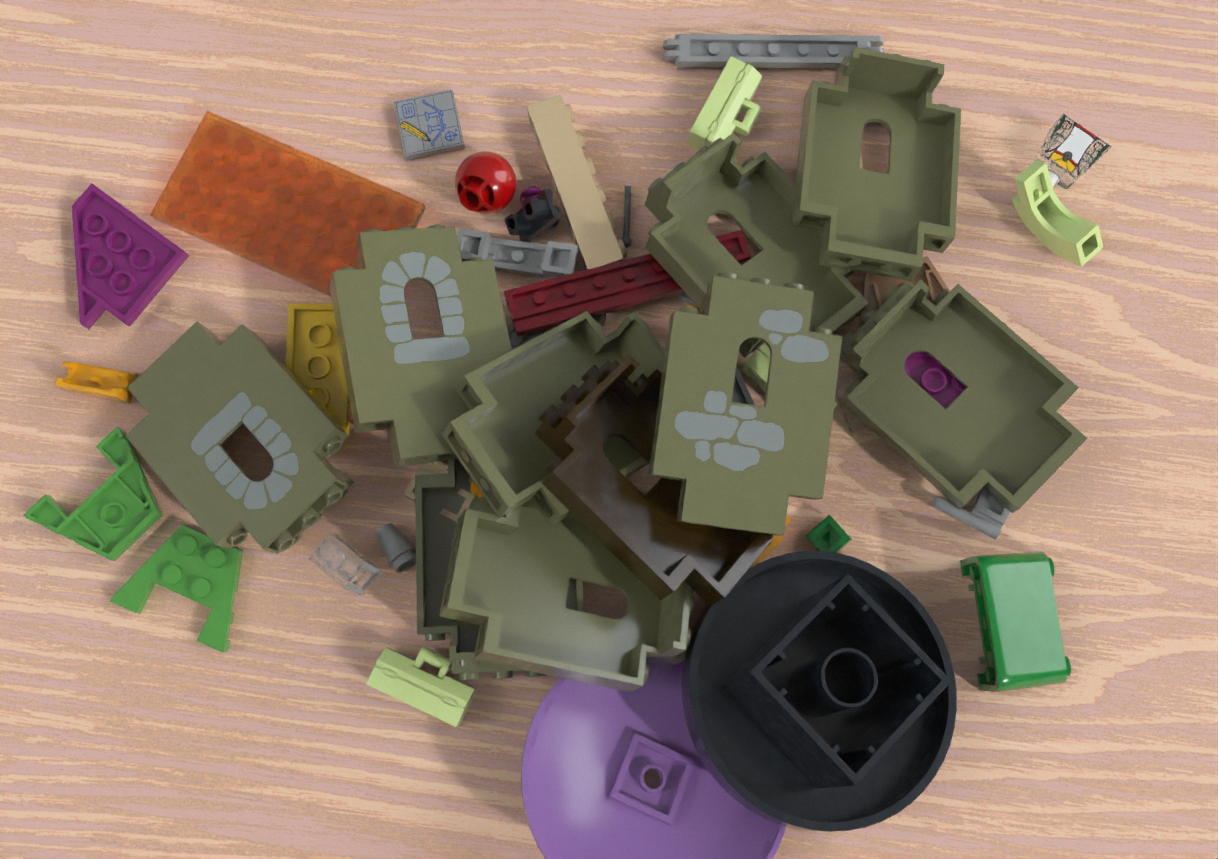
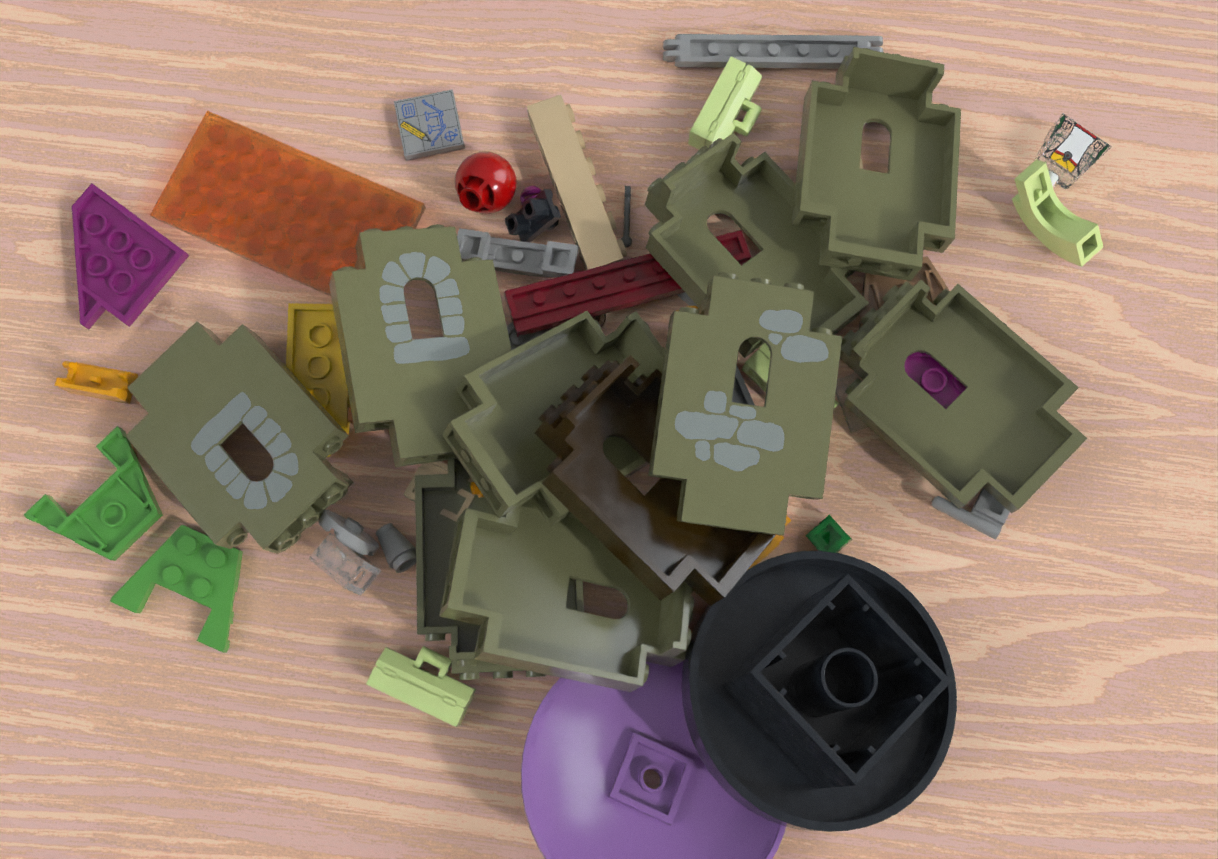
windscreen [960,551,1071,692] -> none
none -> light grey plate [318,510,379,556]

